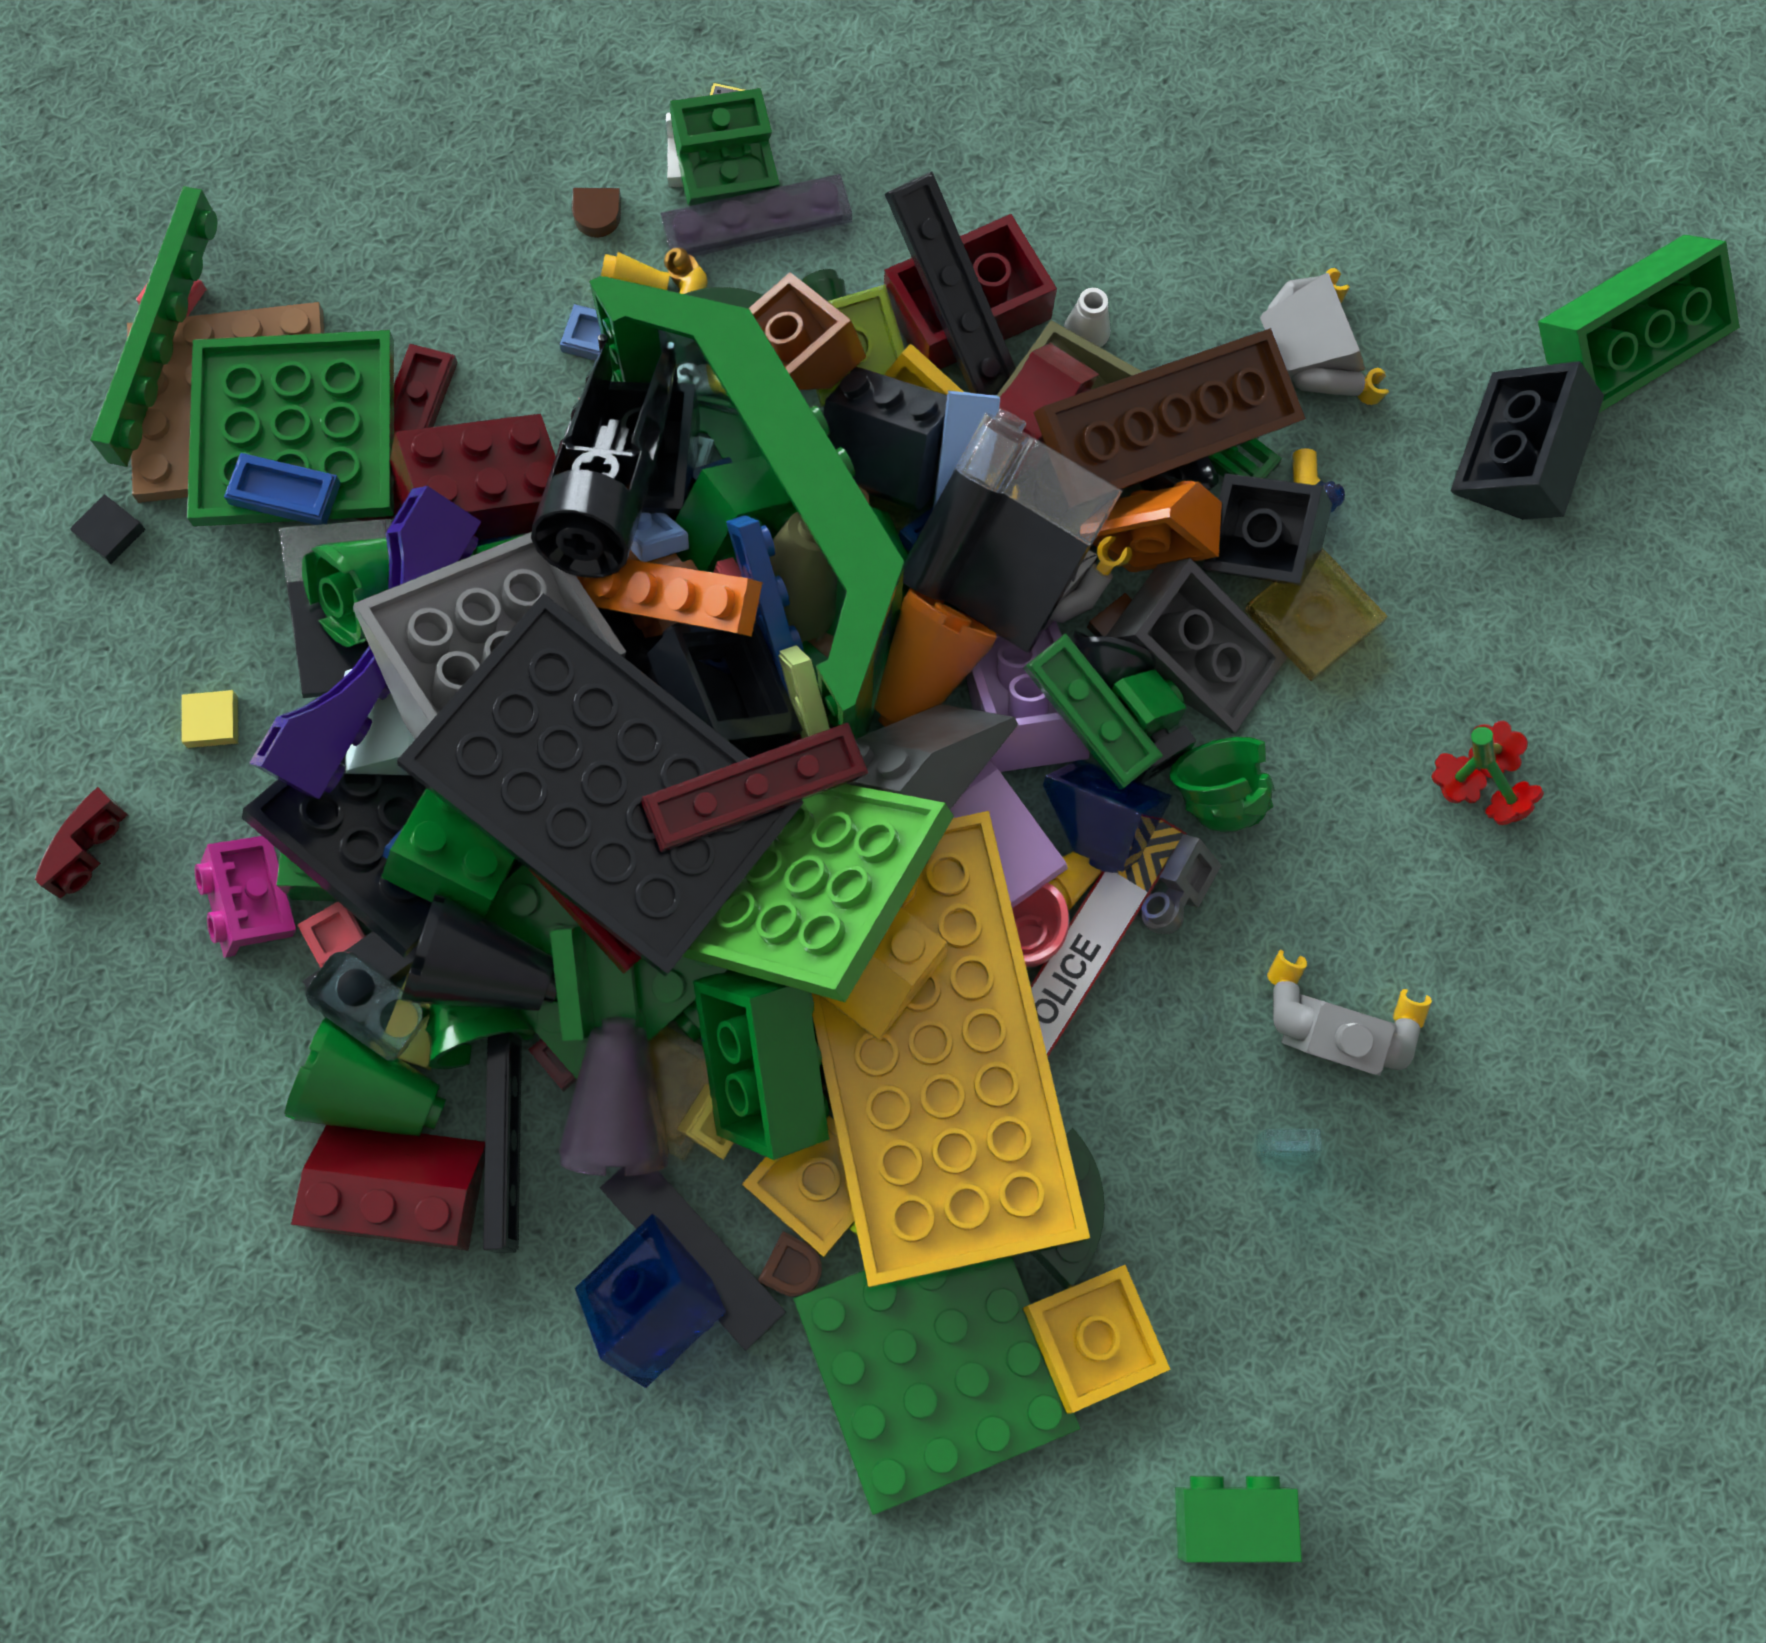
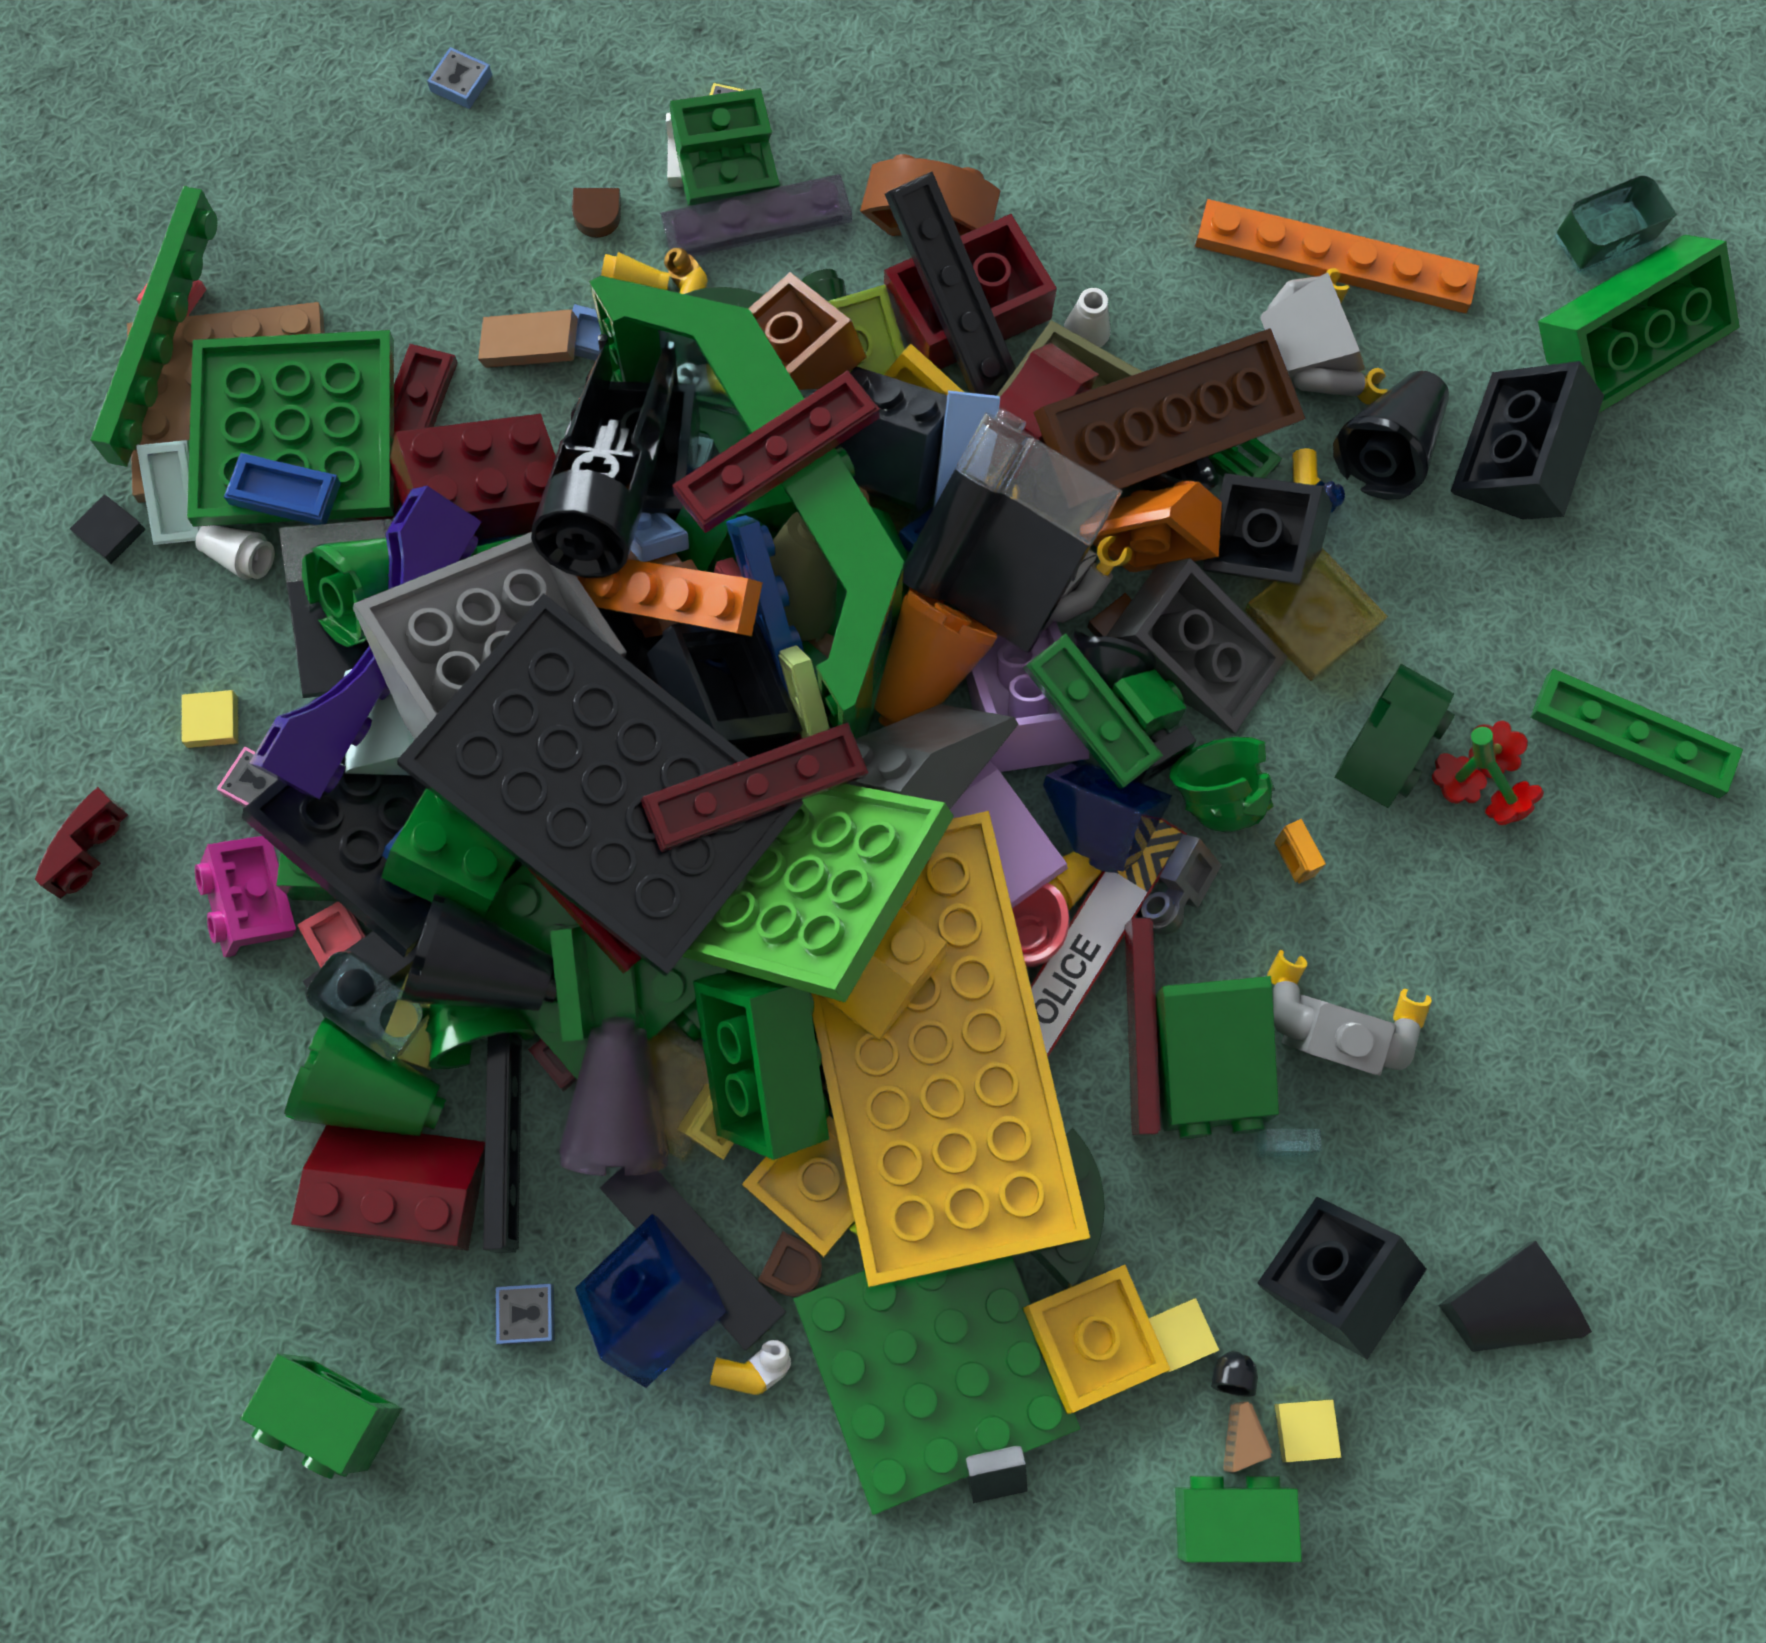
none -> light aqua tile [136,440,202,545]
none -> white cone [195,526,275,580]
none -> tile [217,747,278,807]
none -> green brick [240,1354,402,1479]
none -> tile [427,47,492,109]
none -> medium nougat tile [478,309,578,368]
none -> tile [496,1284,555,1345]
none -> dark red tile [672,371,880,533]
none -> arm [710,1340,791,1395]
none -> dark orange brick [860,154,1001,236]
none -> black tile [966,1446,1028,1504]
none -> dark red tile [1125,918,1161,1135]
none -> light yellow tile [1149,1298,1219,1373]
none -> green slope [1156,976,1279,1139]
none -> orange plate [1195,199,1480,314]
none -> black hinge [1211,1351,1258,1397]
none -> medium nougat slope [1223,1402,1272,1472]
none -> black slope [1257,1197,1427,1359]
none -> light orange tile [1274,819,1326,884]
none -> light yellow tile [1274,1399,1341,1462]
none -> black cone [1333,371,1449,500]
none -> dark green brick [1334,664,1455,808]
none -> black slope [1438,1241,1592,1352]
none -> green plate [1530,669,1743,799]
none -> clear light blue piece [1554,176,1677,273]

